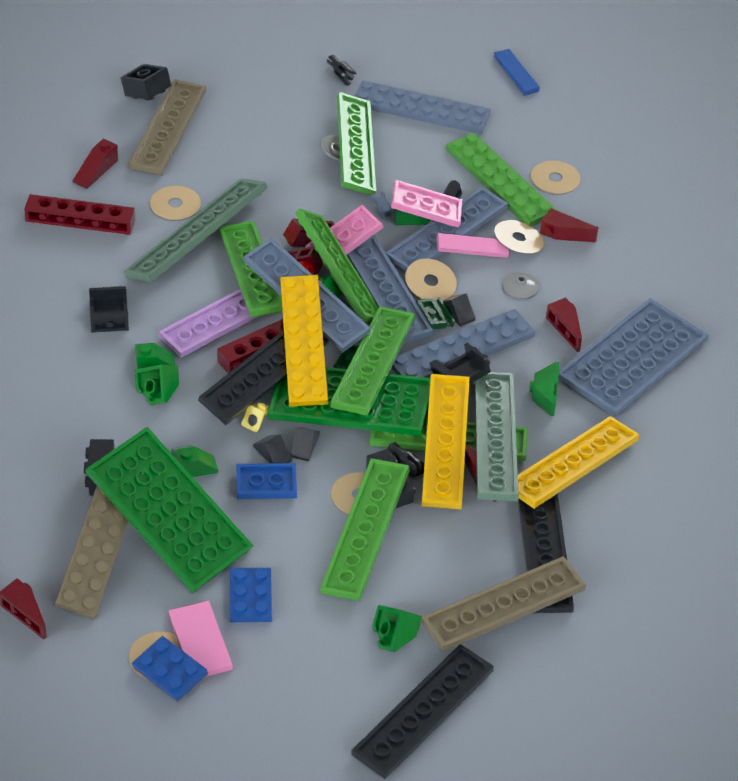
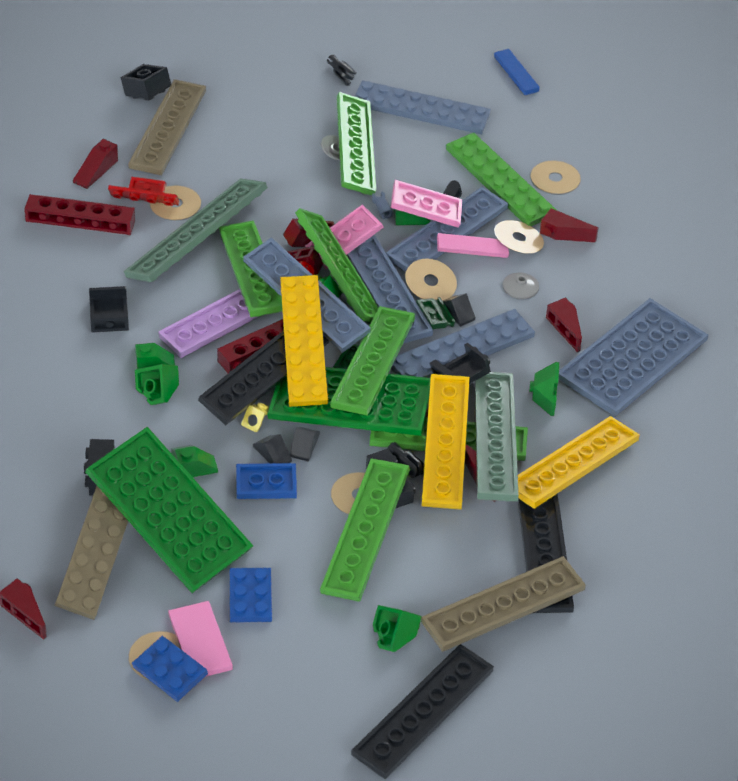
none -> red bracket [108,176,179,206]

